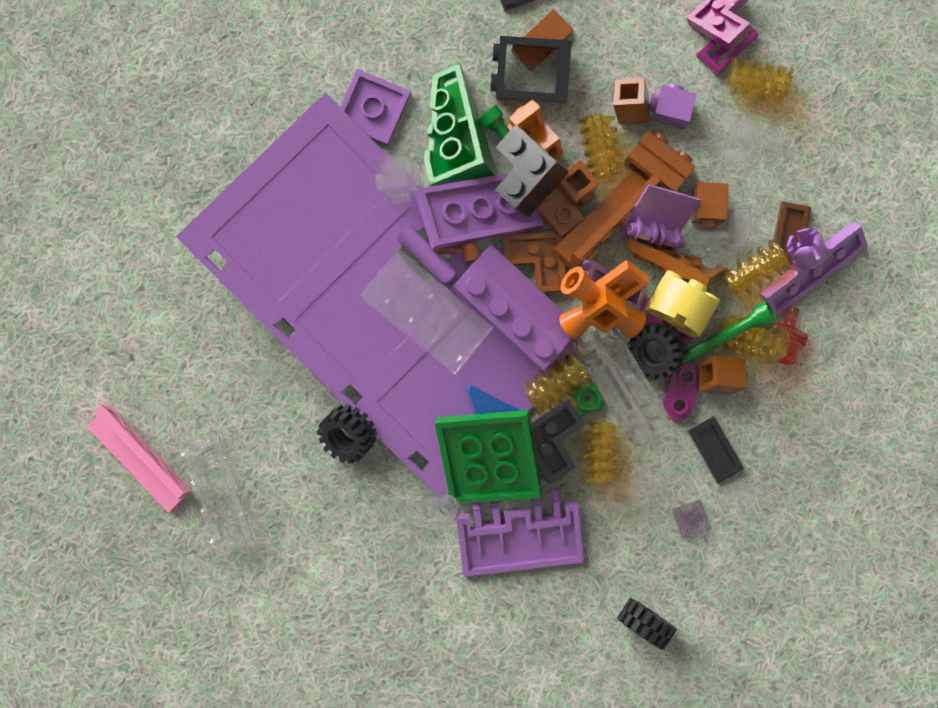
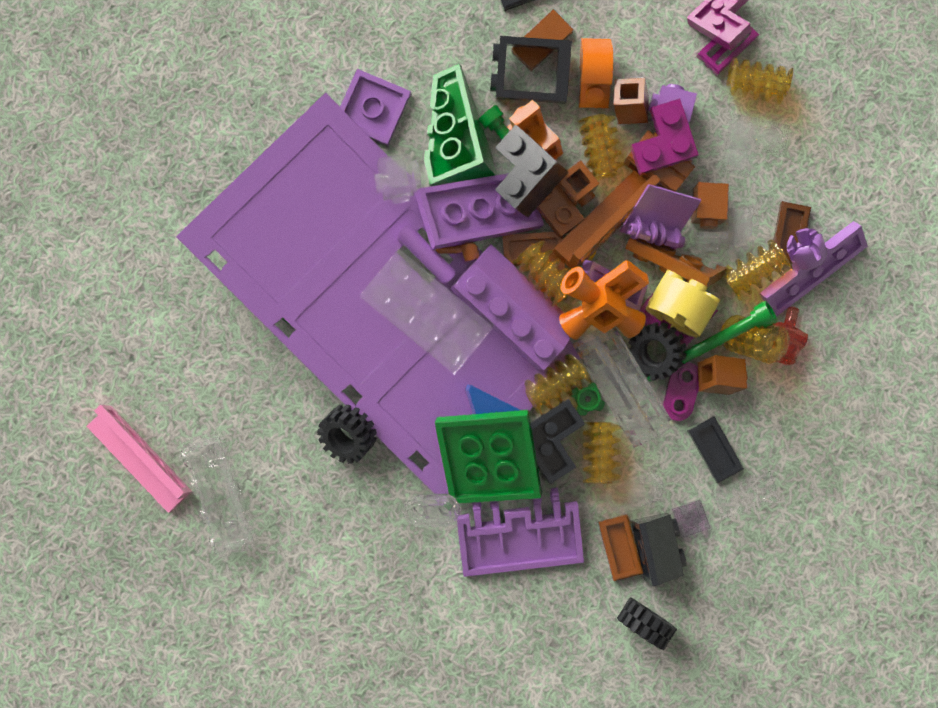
none -> clear yellow piece [512,240,569,308]
none -> orange brick [579,38,613,108]
none -> dark orange tile [598,514,643,581]
none -> magenta plate [630,99,699,176]
none -> black slope [631,513,687,586]

